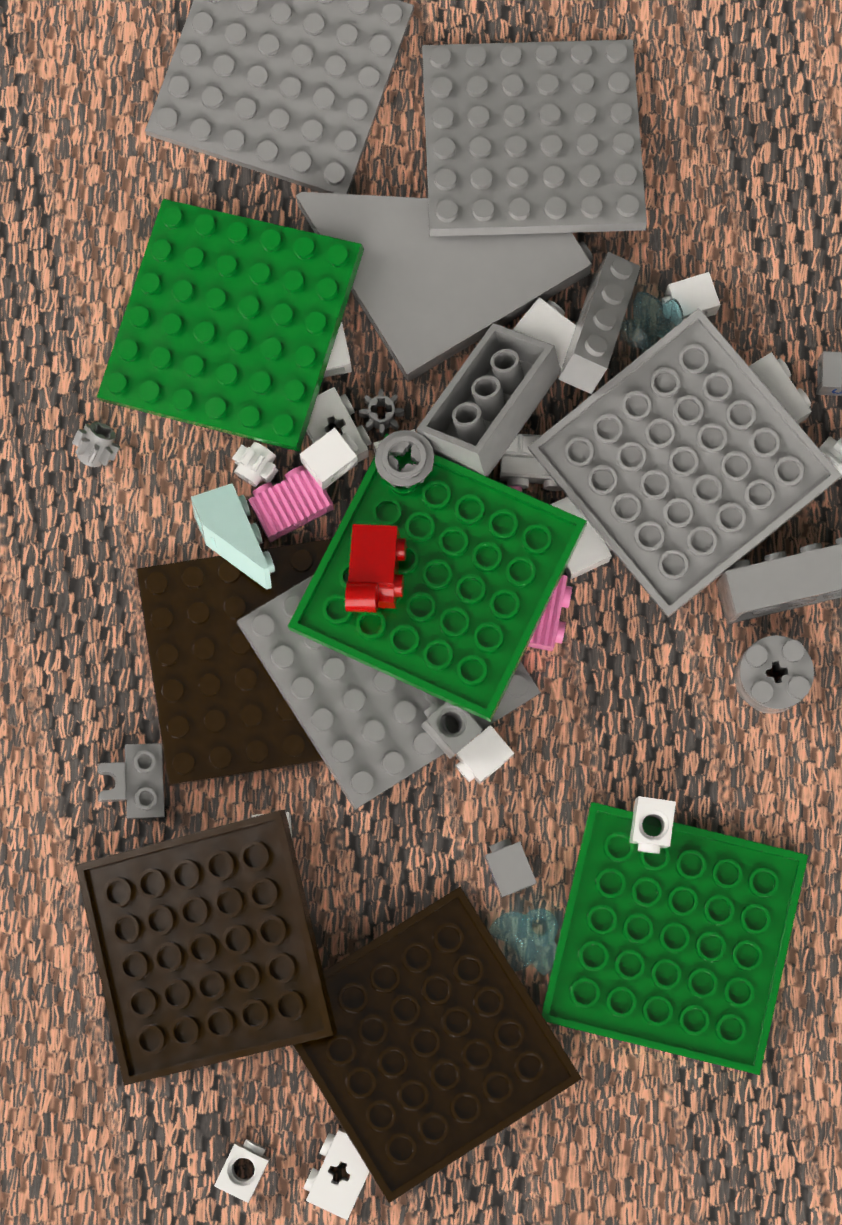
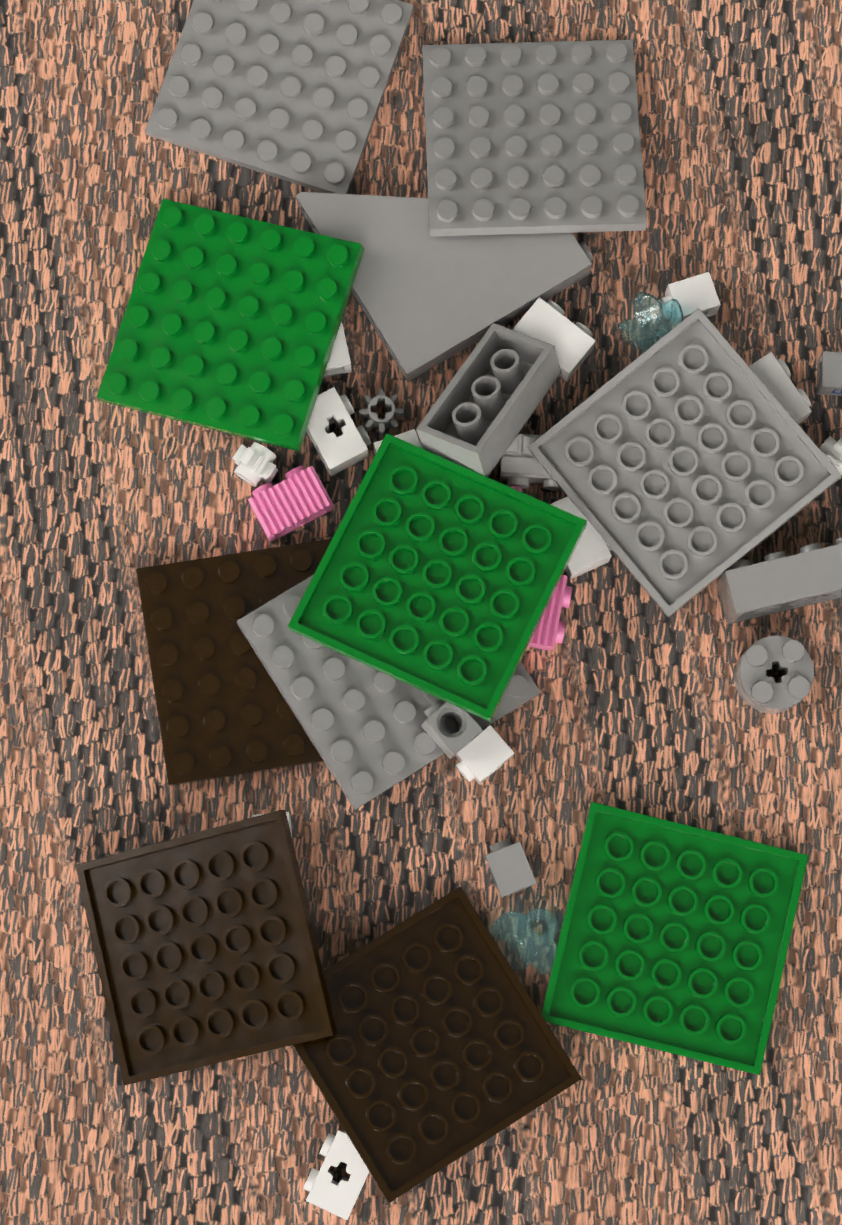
light grey gear [72,422,120,467] -> none
light grey plate [97,743,165,819] -> none
light aqua slope [191,483,275,590] -> none
white brick [214,1139,270,1203] -> none
white brick [299,428,359,490] -> none
red hinge [345,524,407,613] -> none
light grey gear [375,430,434,489] -> none
light grey brick [558,252,641,394] -> none
white brick [629,796,676,854] -> none

